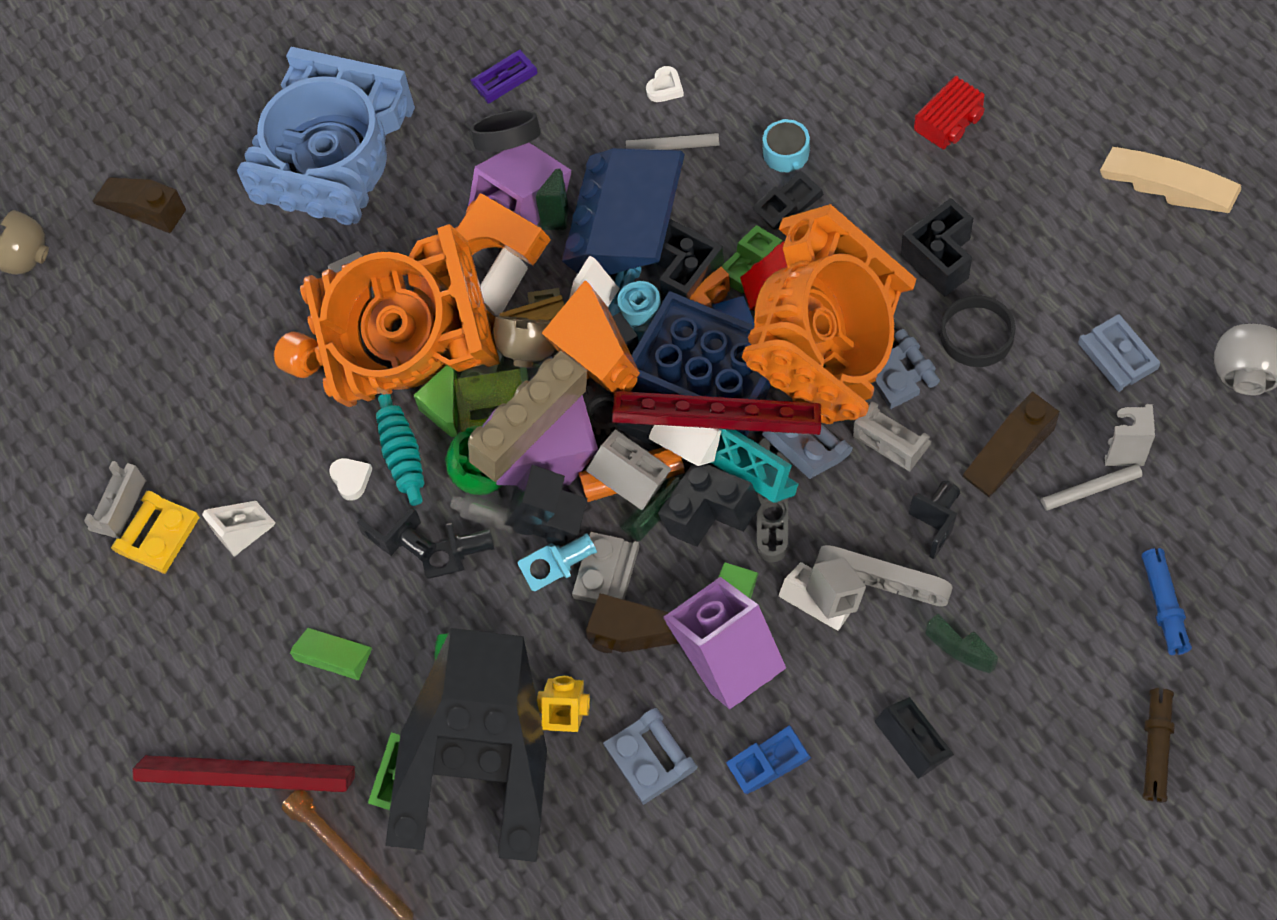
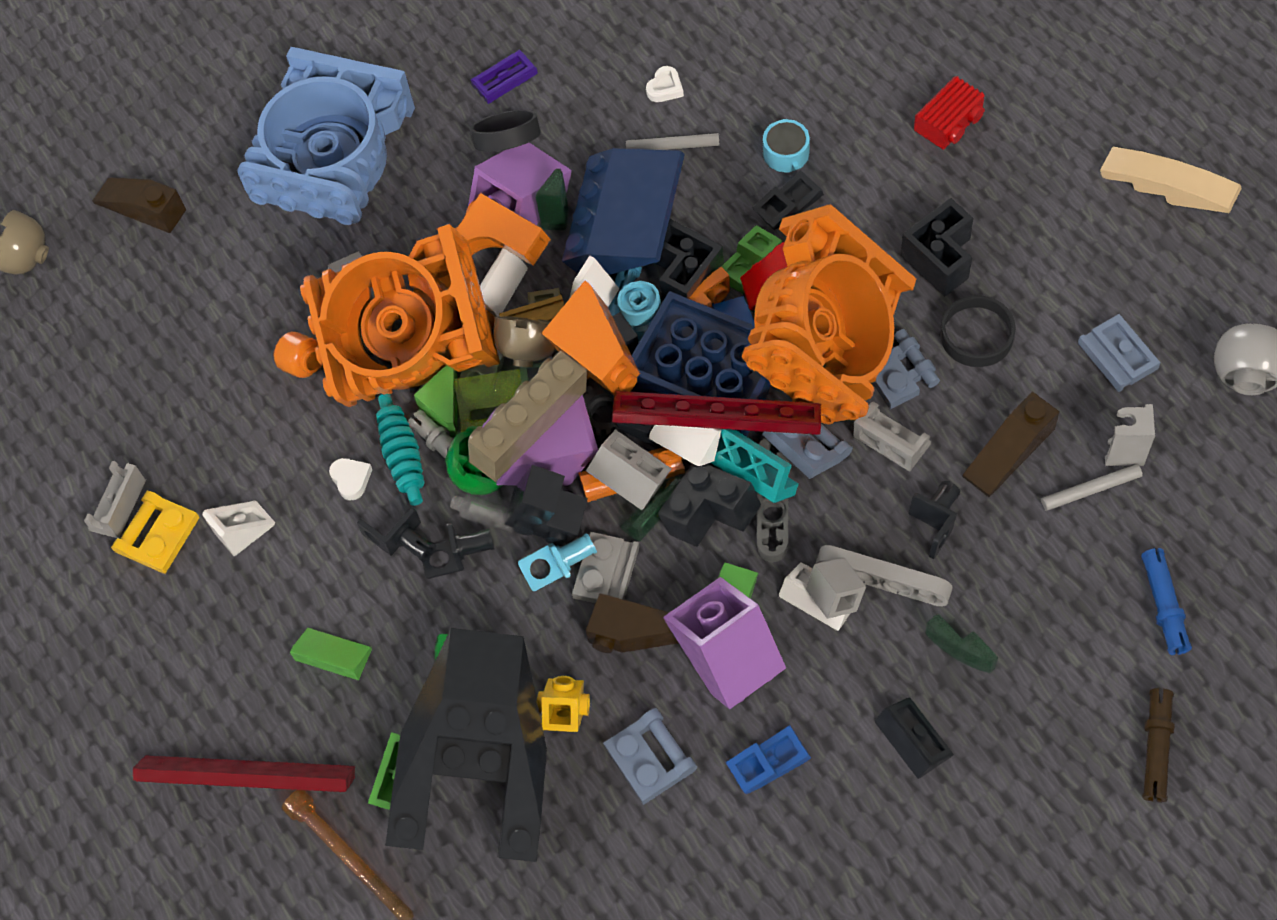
none -> light grey pin [408,410,453,458]

